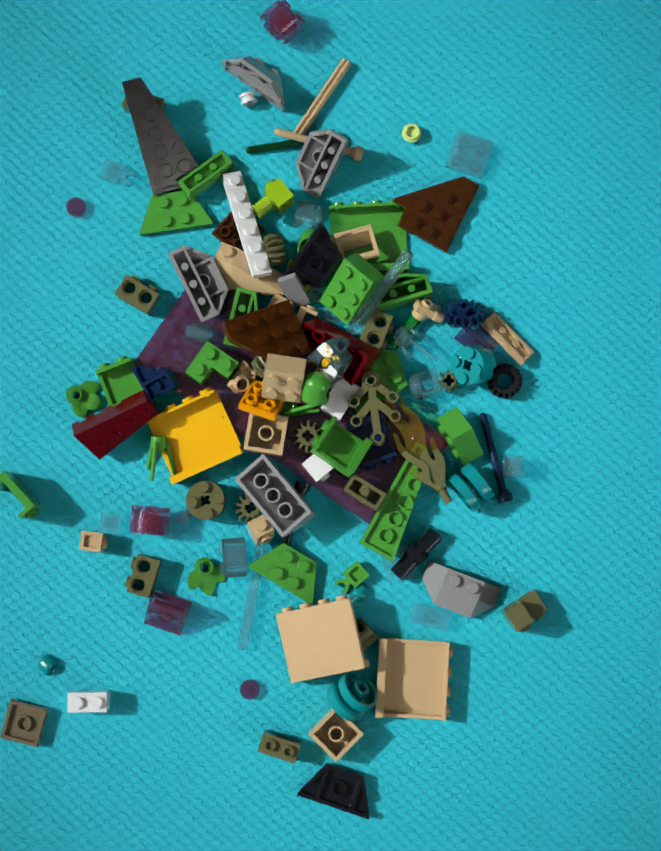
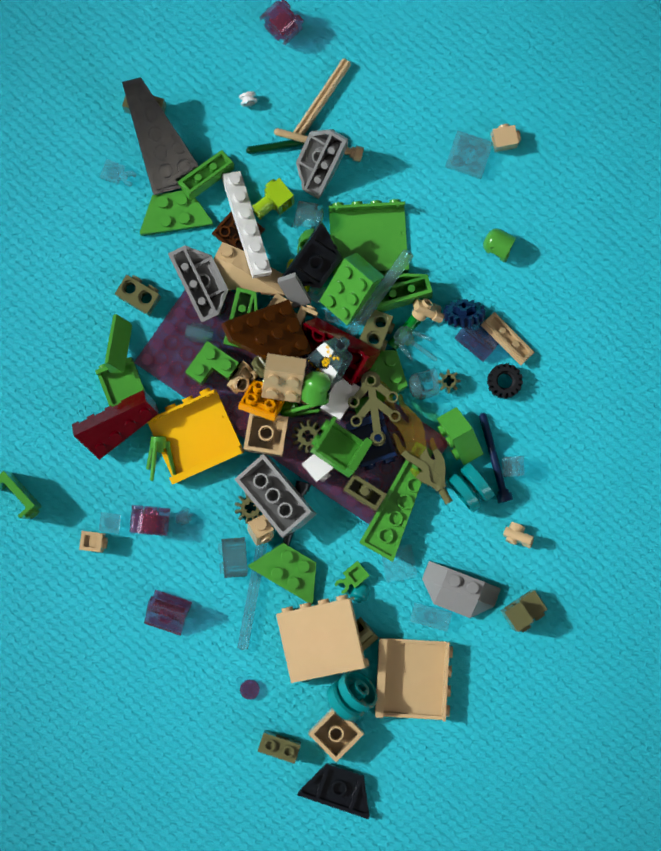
dark tan plate [0,699,49,747] -> none
teal piece [38,654,59,676] -> none
tile [66,197,86,218] -> none
bright green plate [66,381,103,418] -> none
white brick [67,690,110,713] -> none
olive brick [125,554,162,598] -> none
dark blue wing [132,365,180,399] -> none
olive brick [186,481,226,520] -> none
bright green plate [188,557,225,596] -> none
light grey wedge [221,56,285,112] -> none
olive gear [262,233,286,266] -> none
tan tile [334,224,380,262] -> none
black piece [391,528,442,581] -> none
reddish brown wing [392,176,479,253] -> none
yellowish green plate [402,124,421,143] -> none
teal brick [450,345,496,385] -> none
none -> bright green slope [105,314,132,373]
none -> bright green helmet [483,228,516,263]
none -> tan brick [491,124,521,152]
none -> tan plate [503,522,534,549]

